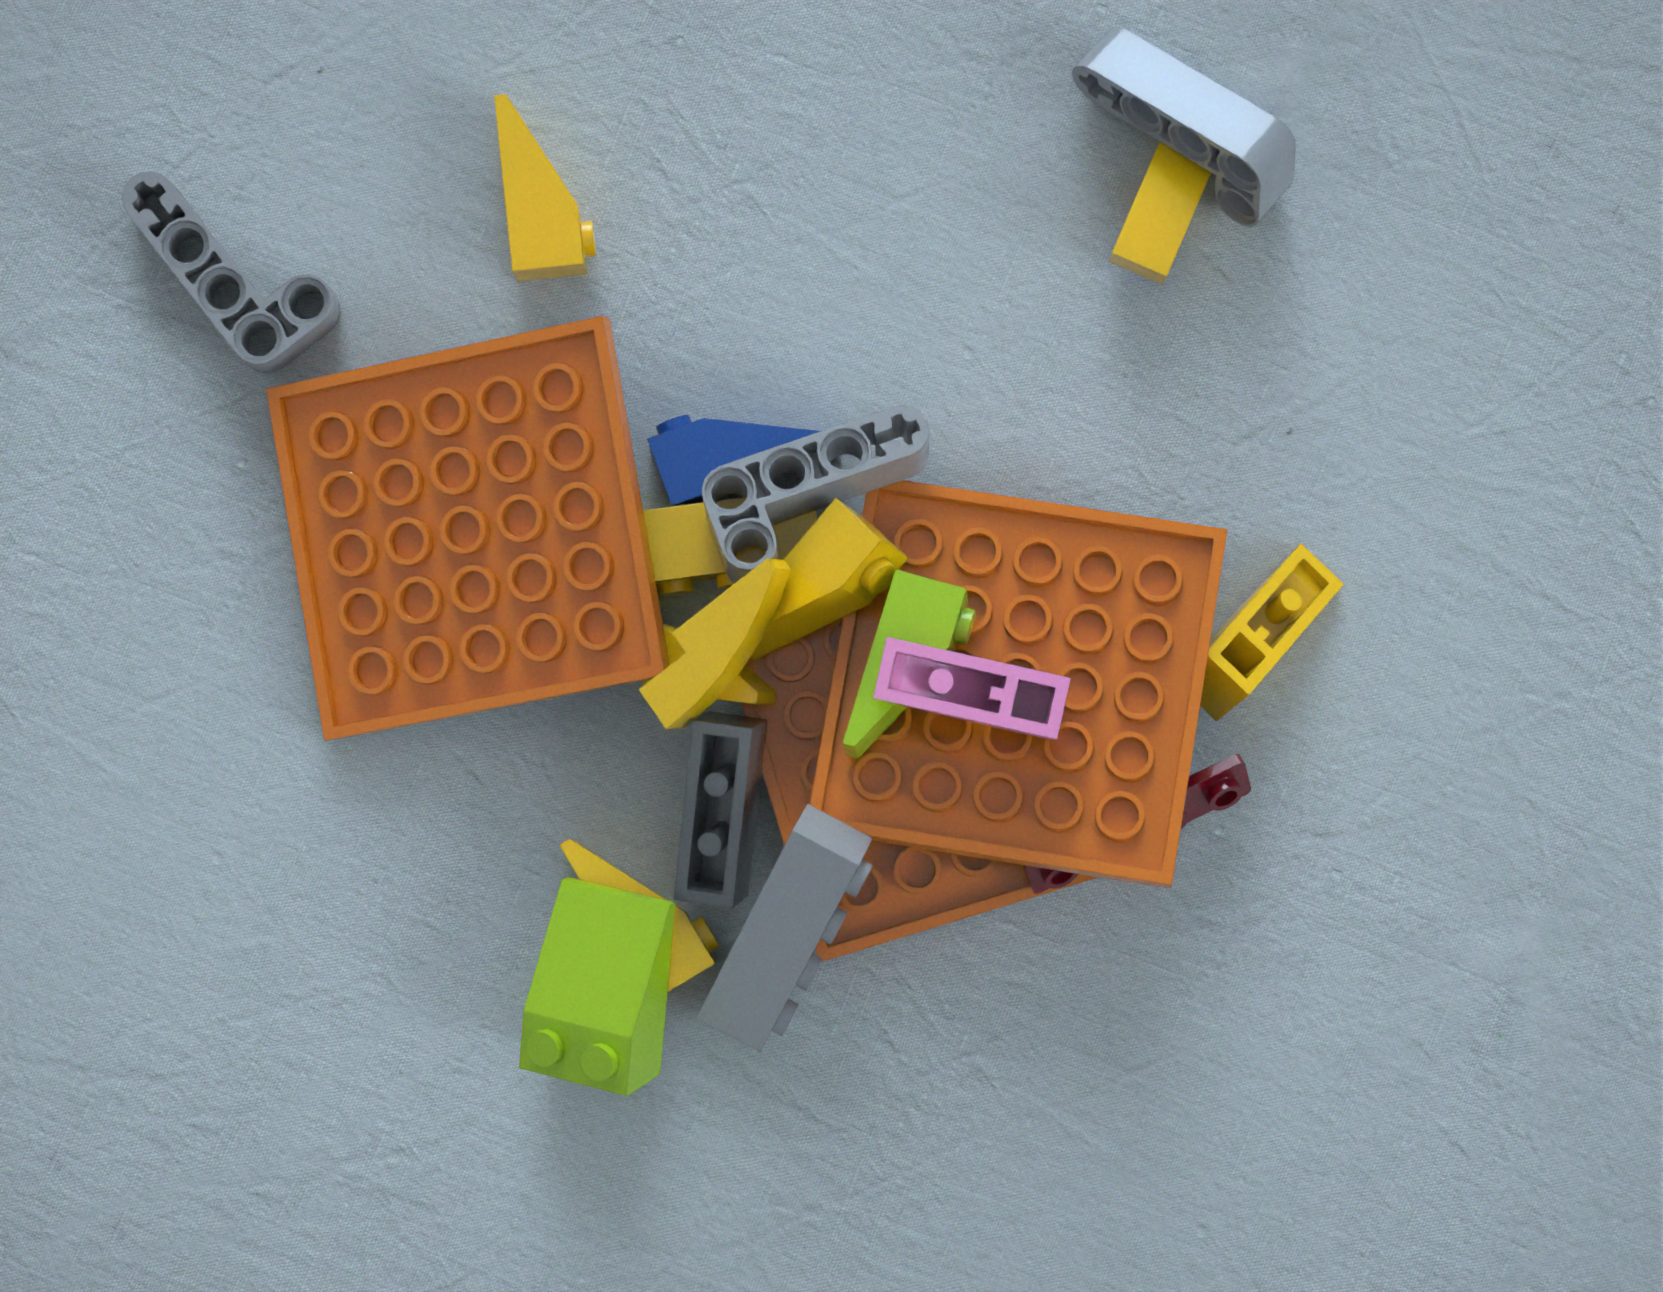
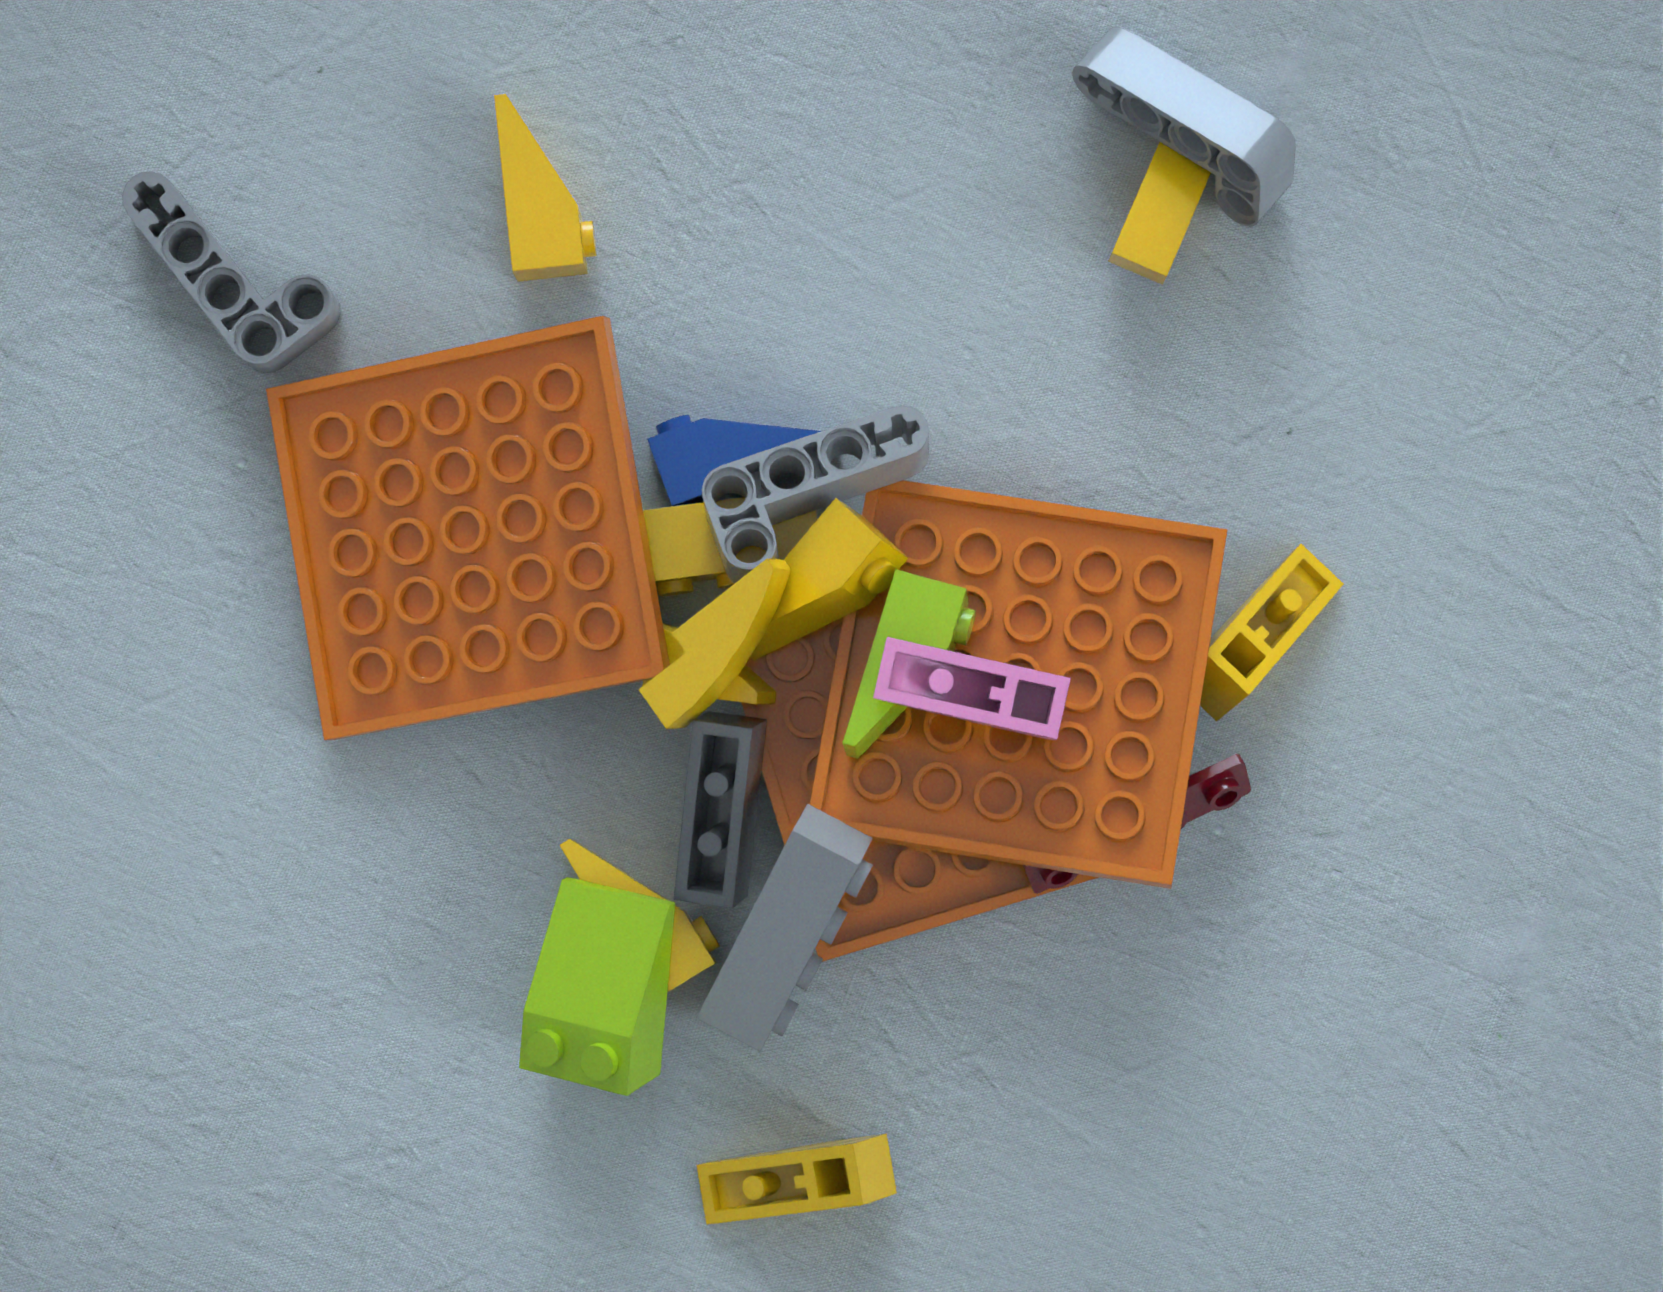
none -> yellow slope [696,1133,897,1225]

